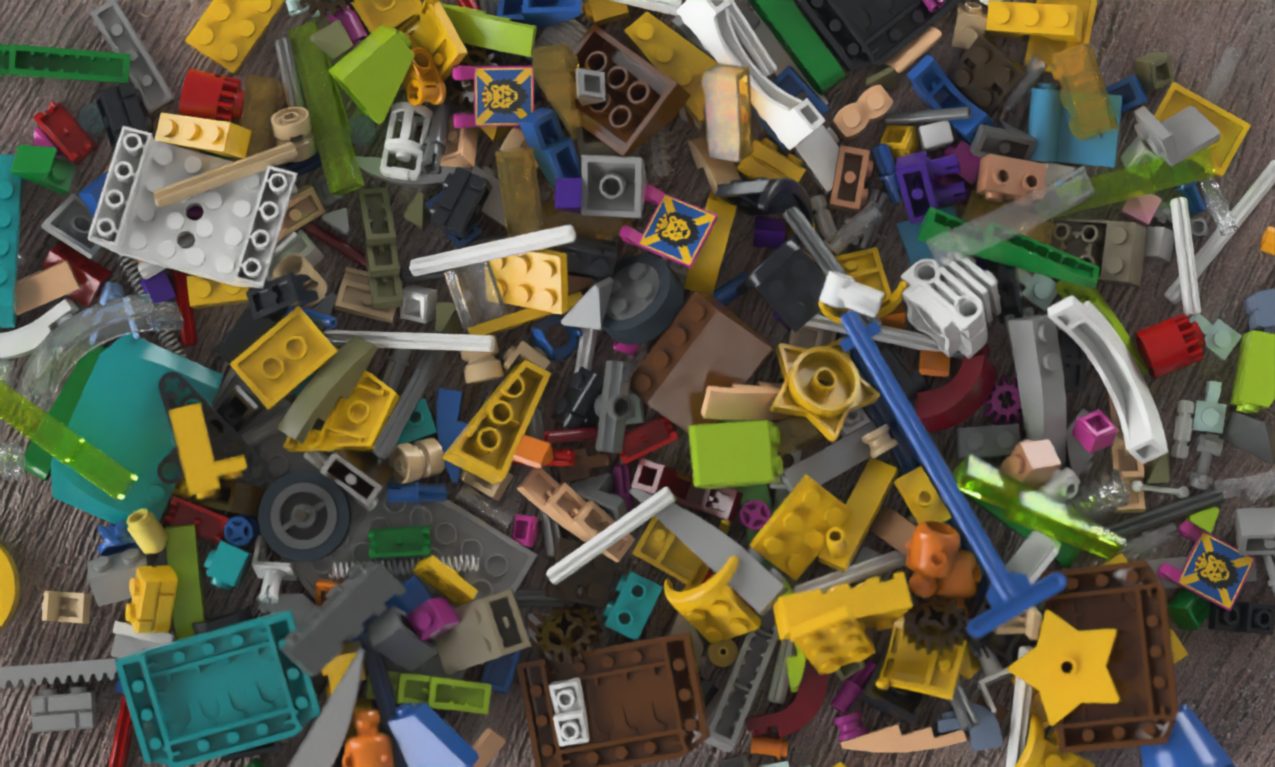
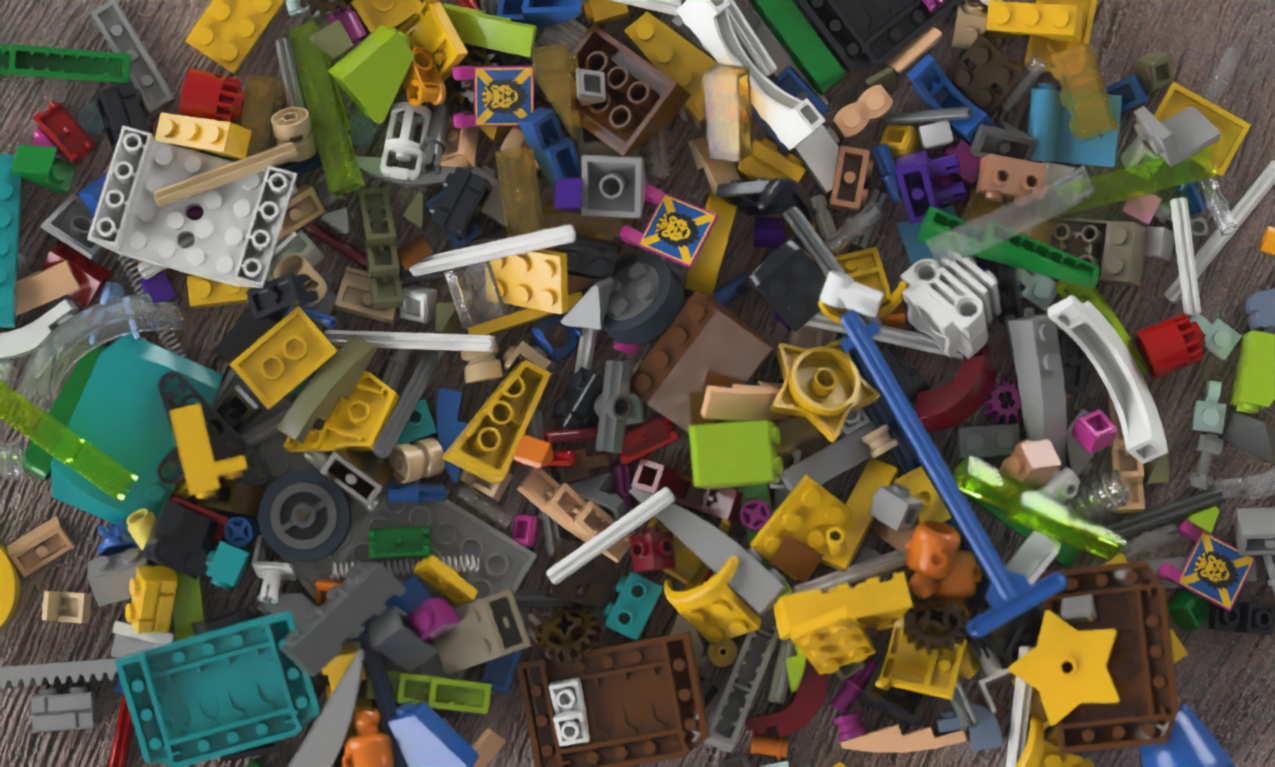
red axle [172,269,197,347] -> none
orange slope [917,350,950,377] -> none
tan bracket [993,606,1042,640] -> none
white hinge [1131,480,1190,499] -> none
white axle [1171,400,1195,459] -> none
none -> light nougat slope [6,516,75,578]
none -> black slope [141,500,219,580]
none -> dark orange sticker [397,234,434,270]
none -> dark red brick [630,527,676,572]
none -> dark orange sticker [769,535,824,582]
none -> light grey brick [869,484,924,531]
none -> light grey slope [1061,594,1097,625]

